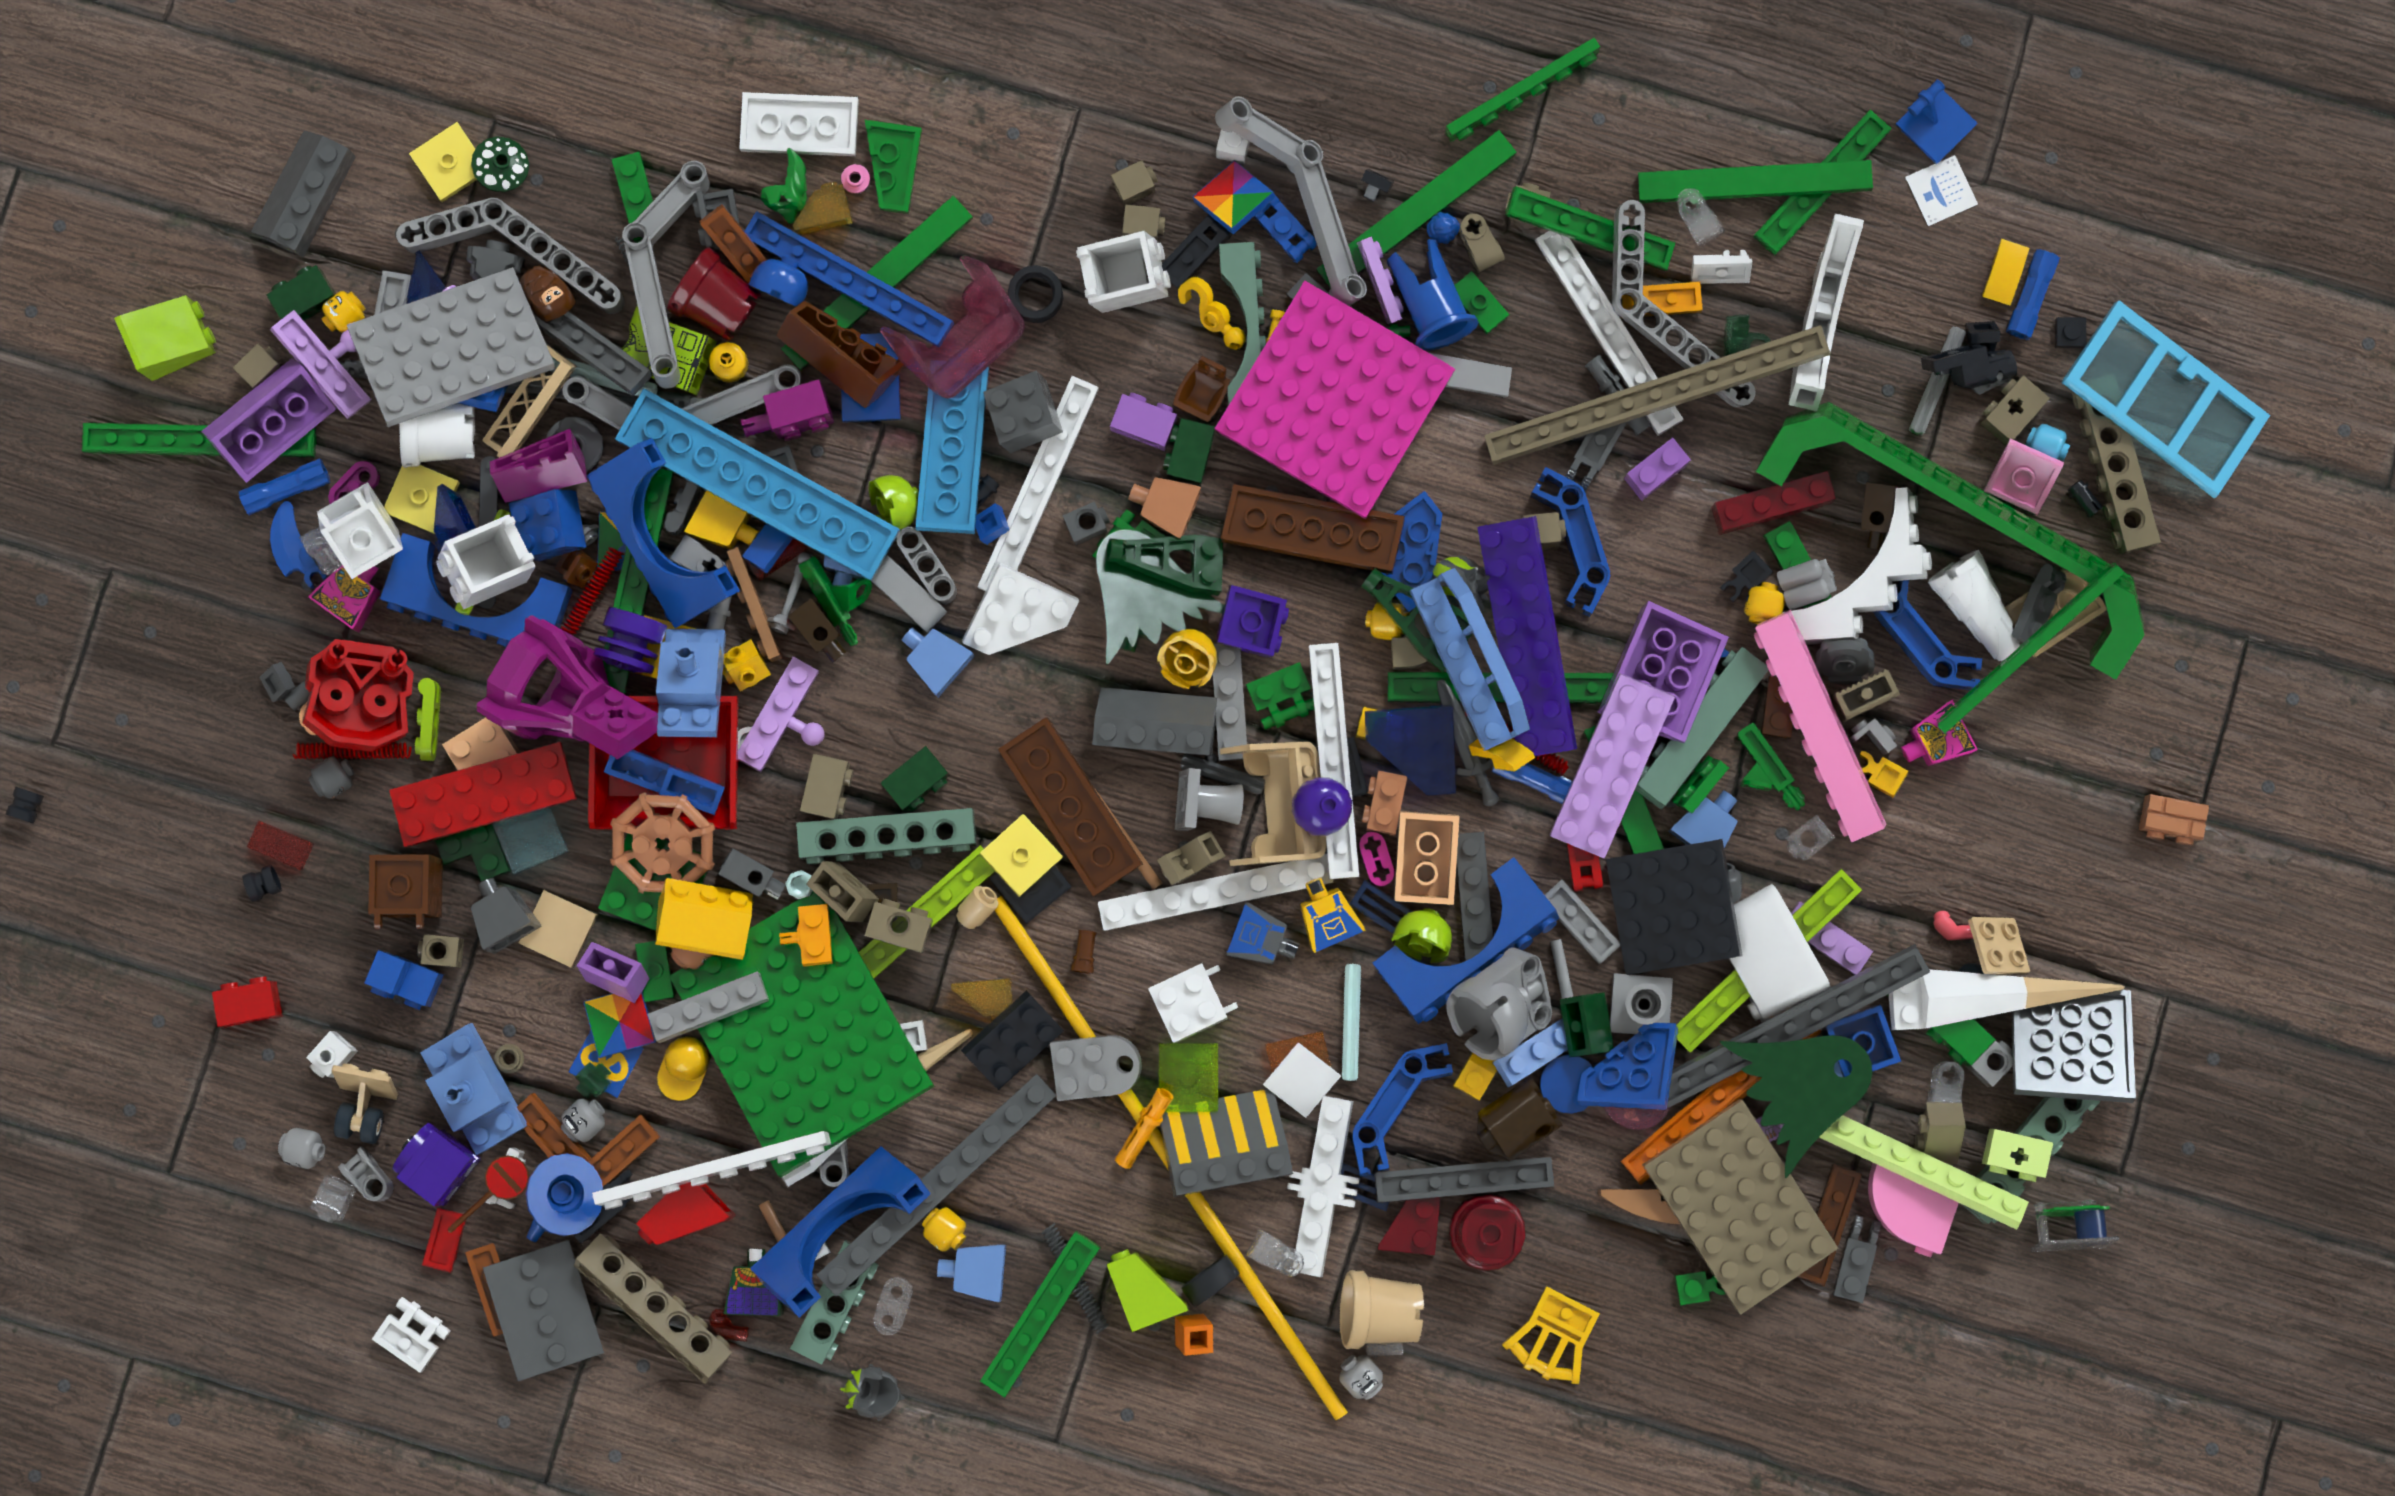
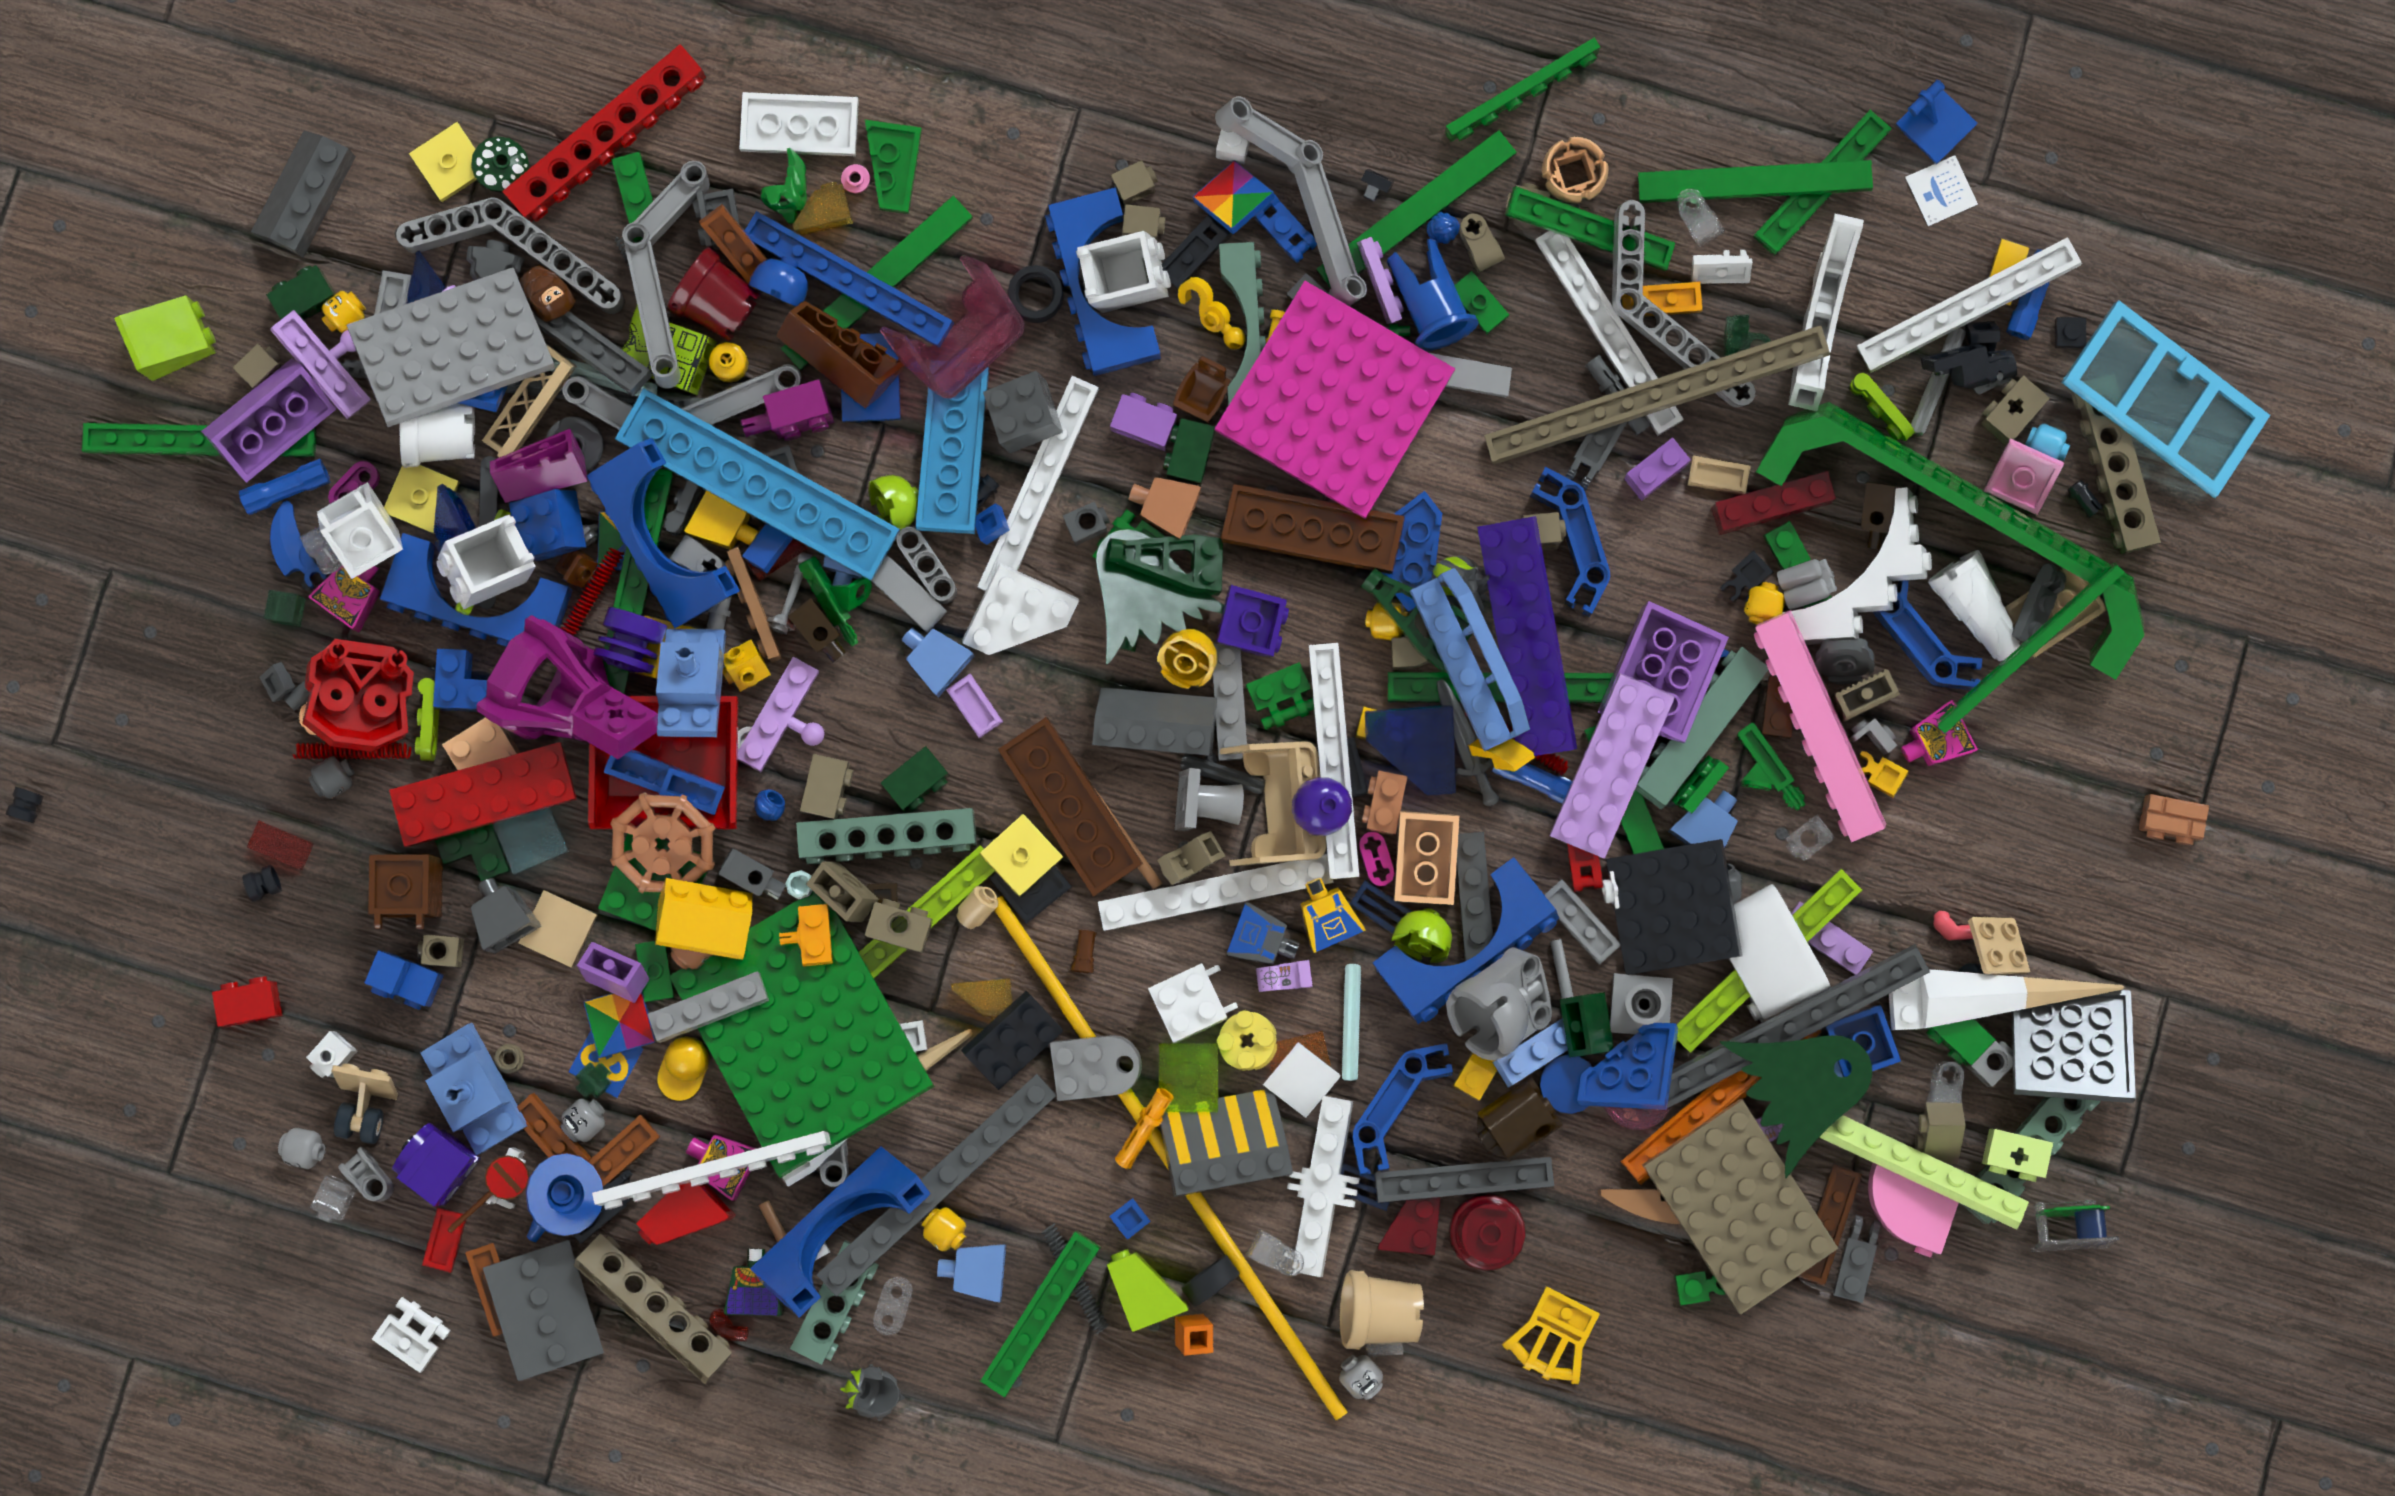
none -> clear green brick [264,590,306,627]
none -> blue brick [433,649,487,712]
none -> red brick [502,44,706,222]
none -> torso [686,1135,758,1201]
none -> blue piece [754,789,785,821]
none -> lavender tile [946,674,1003,738]
none -> blue arch [1045,187,1161,376]
none -> blue plate [1109,1198,1151,1240]
none -> light yellow plate [1217,1010,1277,1071]
none -> lavender leg [1256,960,1313,992]
none -> light nougat piece [1542,137,1608,204]
none -> white plate [1602,871,1619,909]
none -> tan tile [1687,456,1750,495]
none -> lime plate [1849,373,1915,441]
none -> white plate [1857,237,2082,373]

